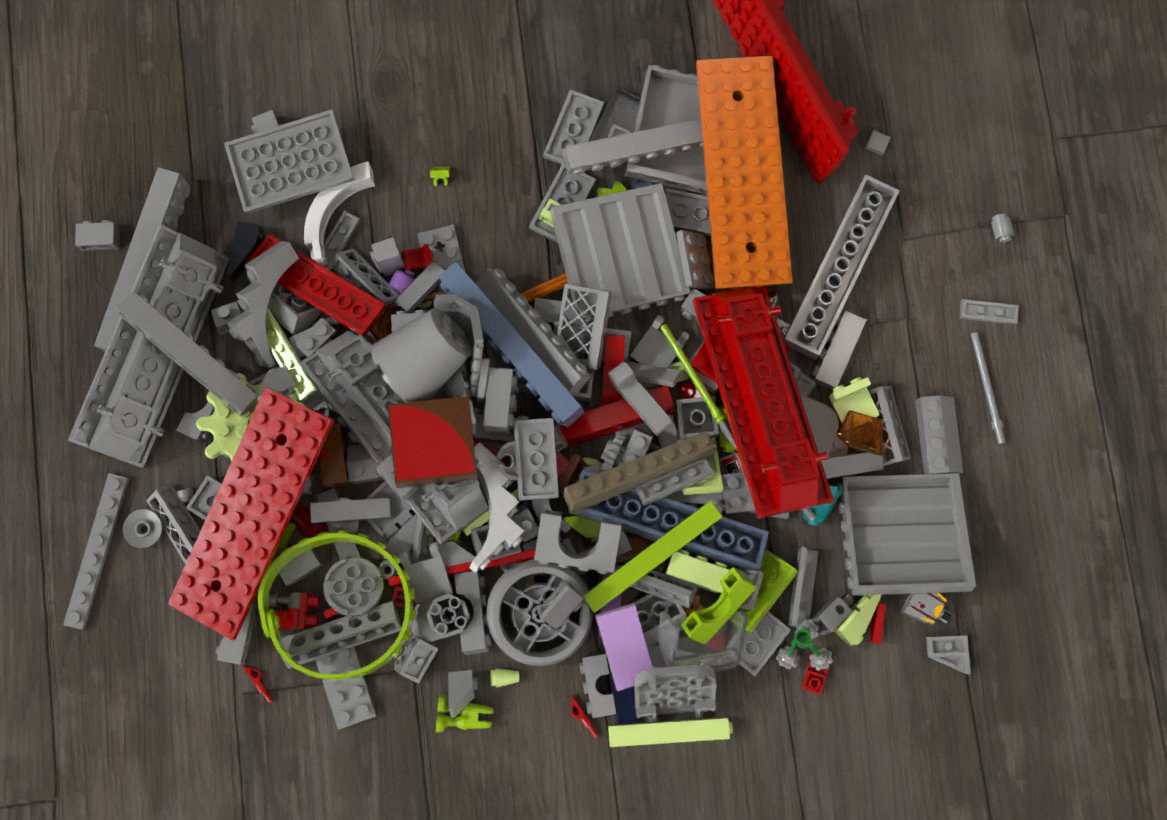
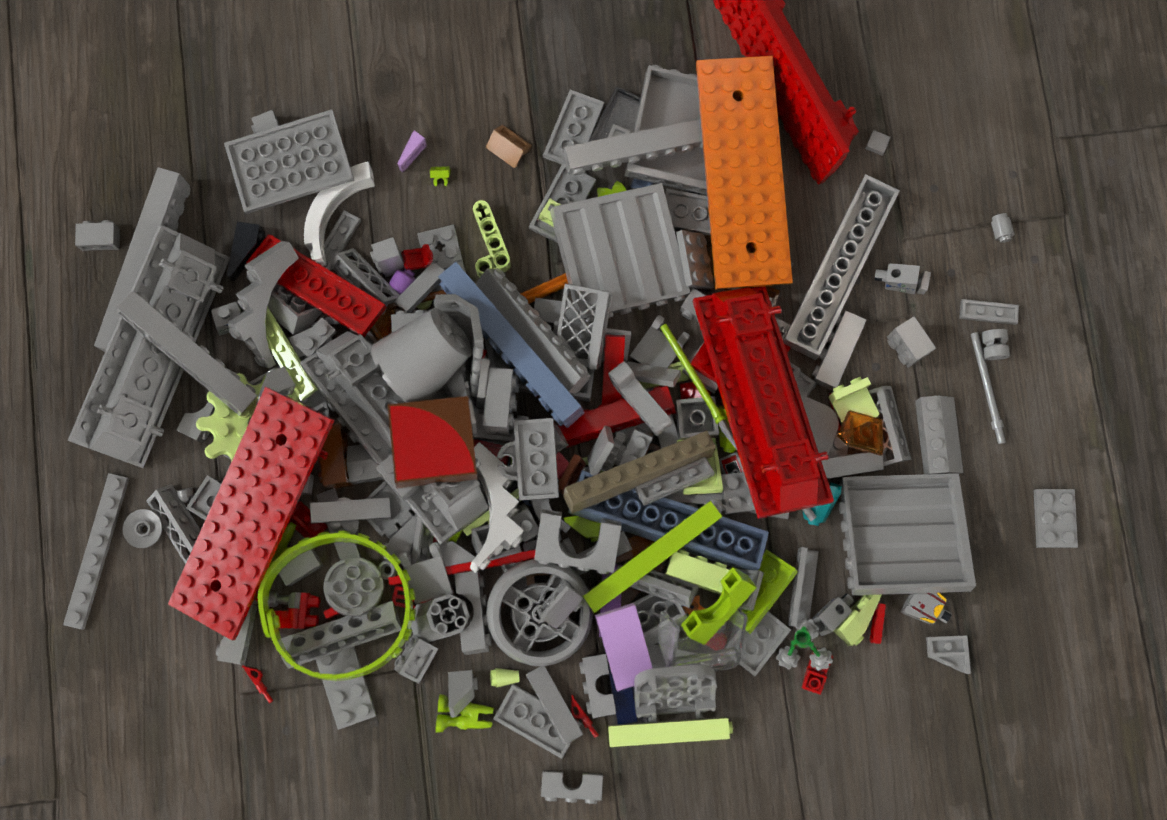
none -> lavender slope [397,130,427,172]
none -> yellowish green beam [473,200,511,277]
none -> medium nougat panel [486,125,532,168]
none -> light grey tile [493,684,582,759]
none -> light grey tile [526,666,583,745]
none -> light grey arch [541,770,603,804]
none -> light grey tile [587,425,615,476]
none -> light grey torso [874,264,920,294]
none -> light grey brick [887,317,936,368]
none -> light grey tile [916,271,931,295]
none -> light grey wheel [982,329,1010,360]
none -> light grey plate [1034,489,1078,548]

